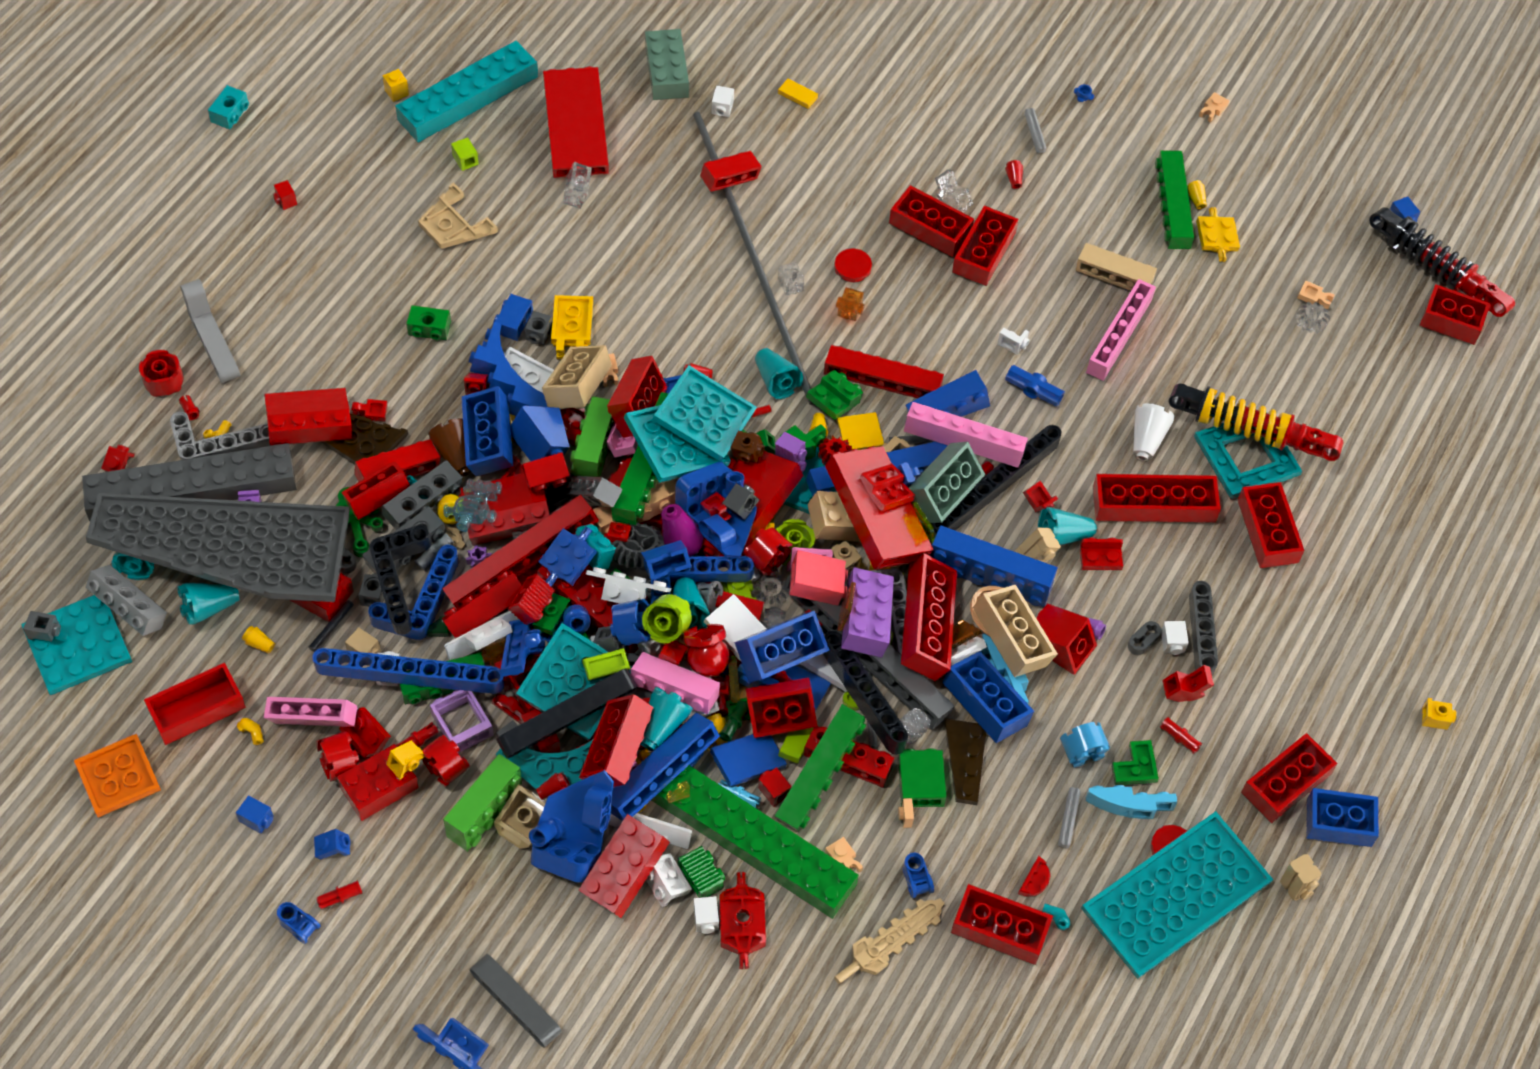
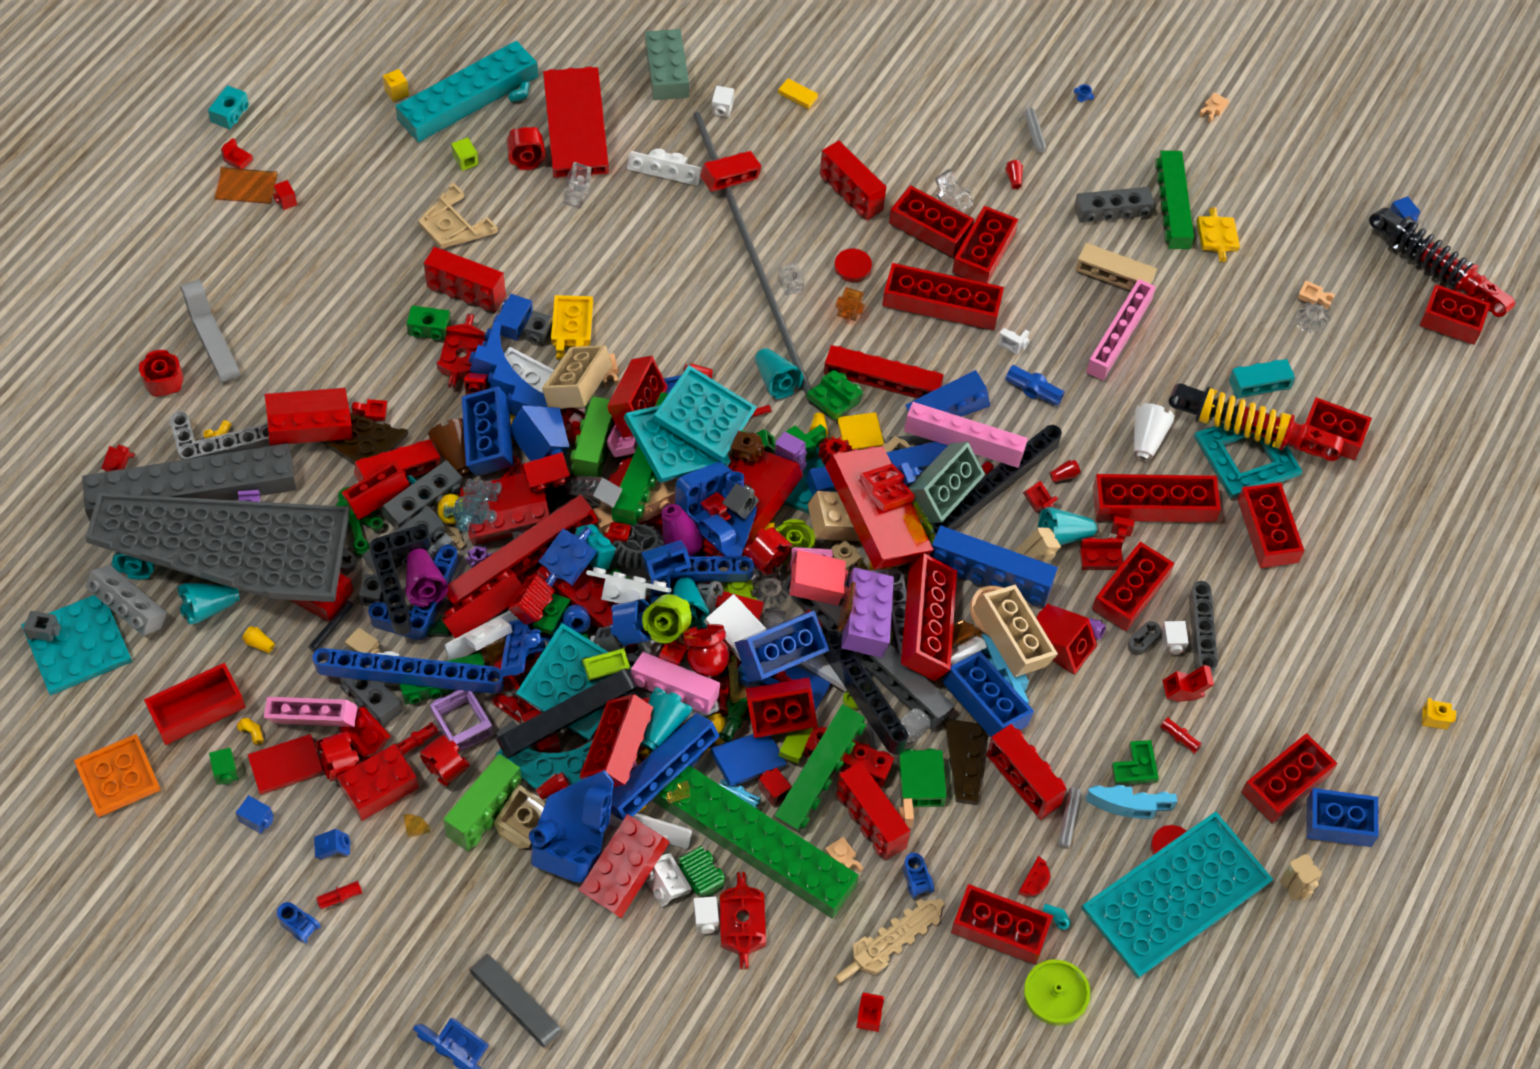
red pin [179,395,200,420] -> none
yellow brick [386,740,424,780] -> none
dark azure brick [1060,722,1110,768] -> none
yellow cone [1187,180,1207,210] -> none
none -> green brick [209,747,239,785]
none -> clear orange piece [215,166,278,204]
none -> red bracket [221,138,253,171]
none -> red tile [247,734,324,795]
none -> dark grey brick [326,647,402,727]
none -> clear yellow tile [403,814,430,837]
none -> magenta cone [405,549,448,607]
none -> red brick [423,247,506,313]
none -> red plate [436,313,485,389]
none -> red brick [506,127,546,170]
none -> teal arm [508,81,530,102]
none -> white bracket [627,149,701,186]
none -> red brick [820,140,887,221]
none -> red brick [836,762,911,861]
none -> red bracket [856,992,884,1032]
none -> red brick [882,263,1004,330]
none -> red brick [986,724,1067,820]
none -> lime piece [1023,959,1090,1026]
none -> red cone [1049,459,1081,483]
none -> dark grey brick [1074,187,1154,223]
none -> red brick [1092,541,1175,632]
none -> red tile [1111,516,1135,542]
none -> teal brick [1229,359,1295,399]
none -> red brick [1305,397,1372,461]

